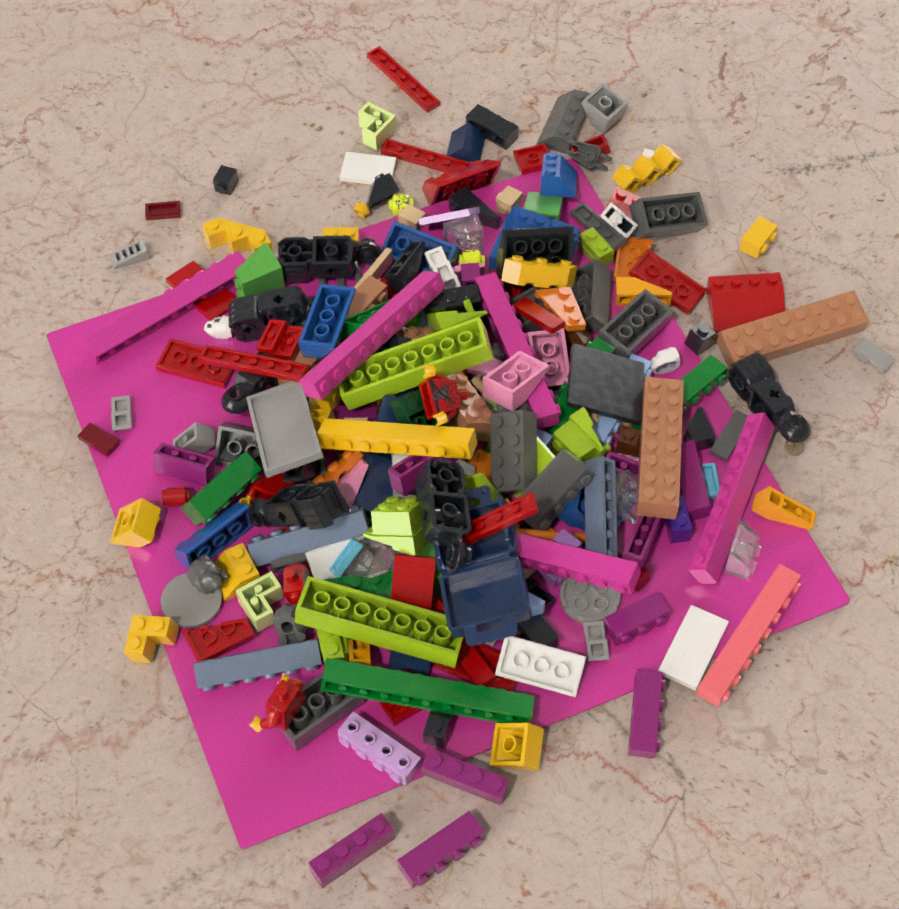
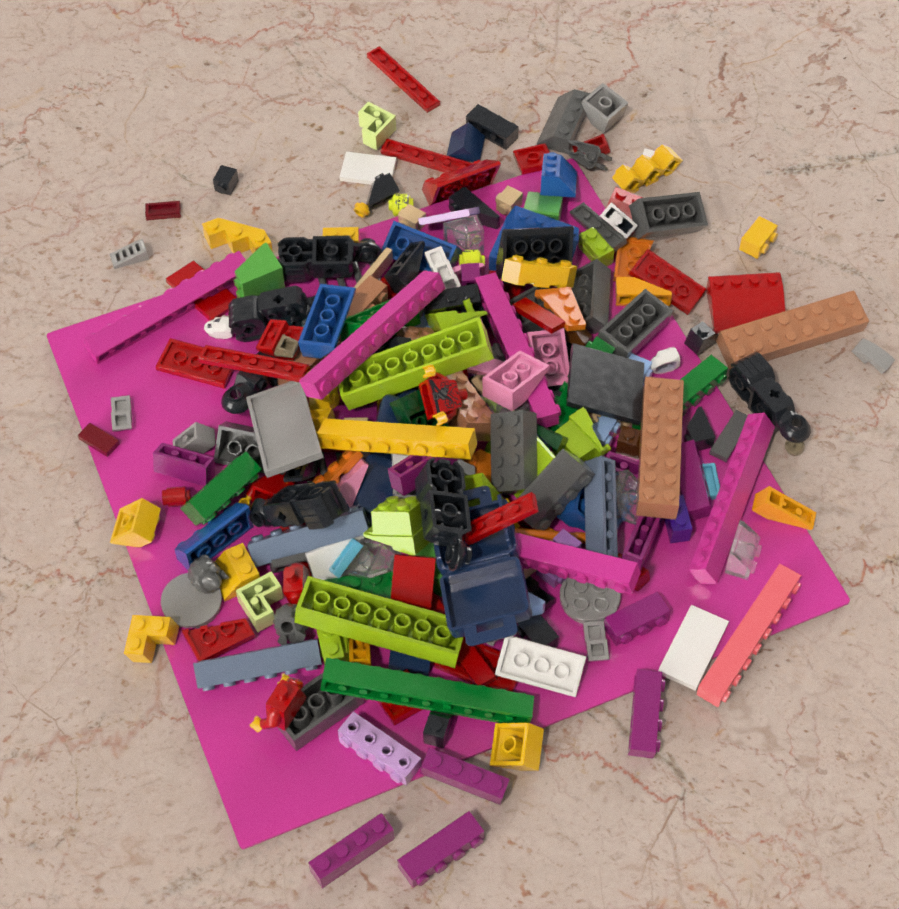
none -> dark tan slope [274,335,299,358]
none -> dark green slope [537,424,568,452]

